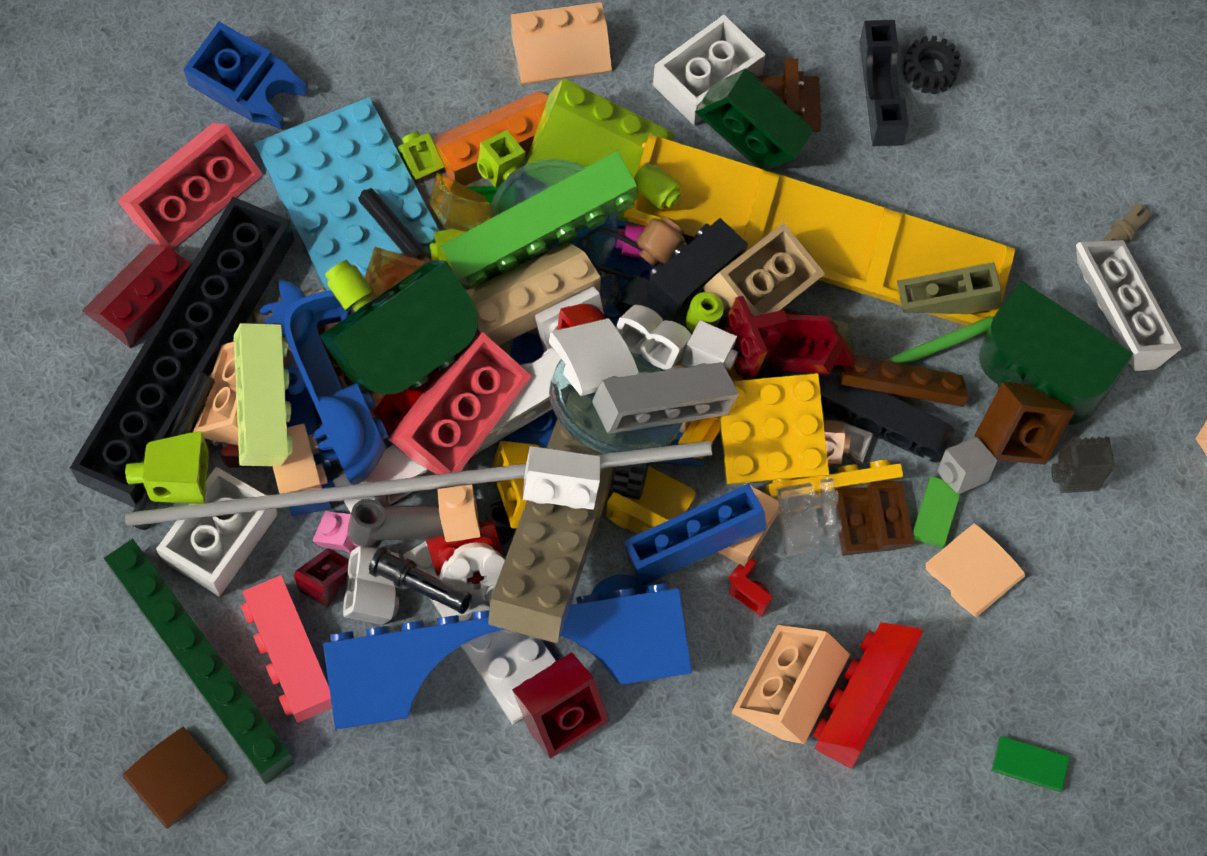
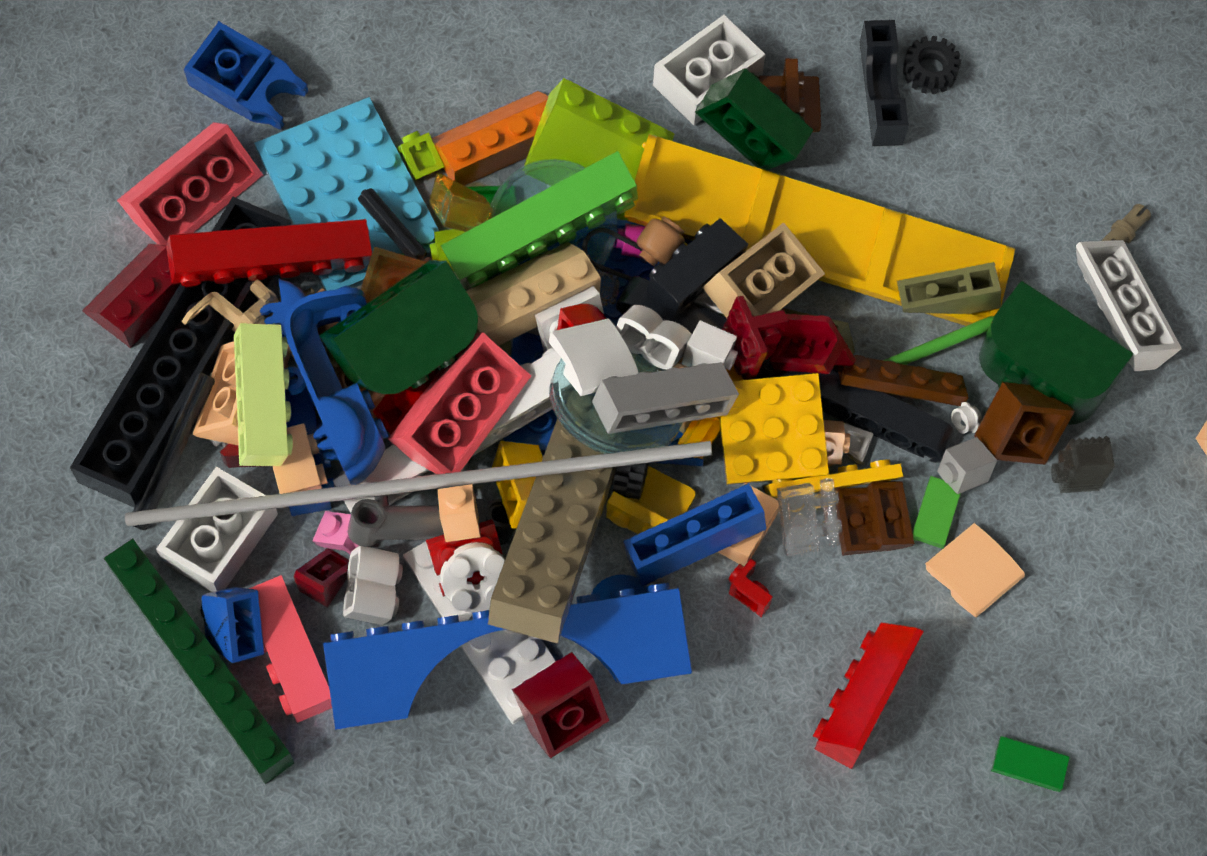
reddish brown slope [123,726,228,829] -> none
lime torso [125,431,209,504] -> none
lime brick [325,259,374,313] -> none
black pin [369,547,472,614] -> none
lime brick [477,130,525,188] -> none
light nougat slope [511,2,612,85] -> none
white brick [523,446,600,510] -> none
lime brick [633,163,682,210] -> none
lime brick [686,292,724,333] -> none
light nougat slope [731,625,850,744] -> none
none -> red brick [166,219,373,287]
none -> tan piece [182,280,279,332]
none -> blue torso [200,587,264,663]
none -> white plate [951,402,982,434]

